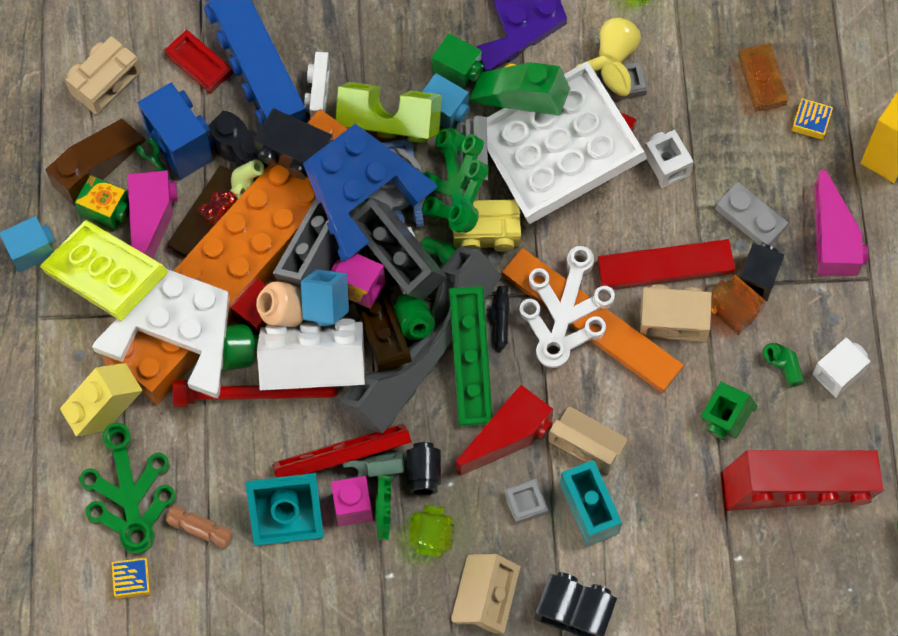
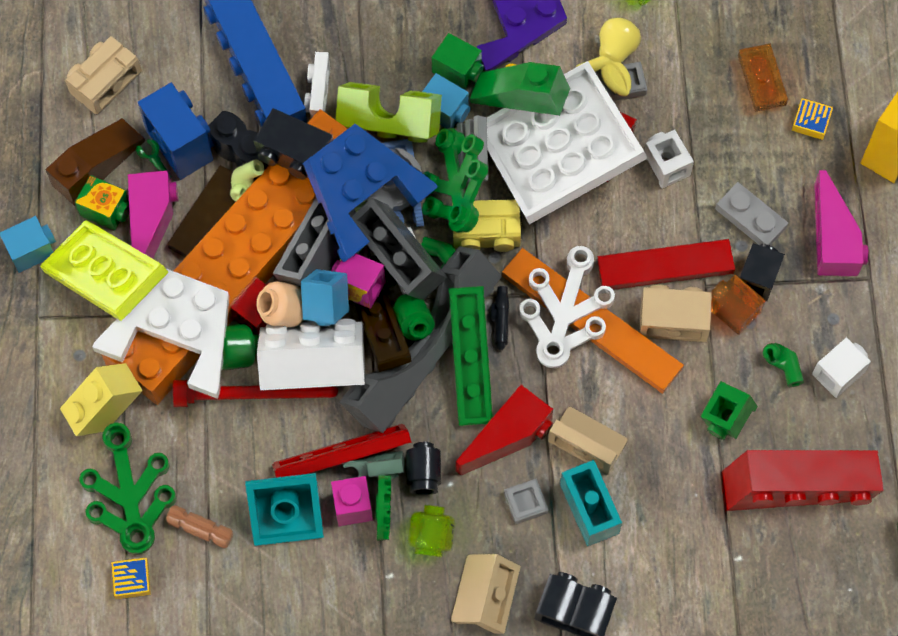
red tile [164,29,233,94] -> none
clear red piece [198,191,238,226] -> none

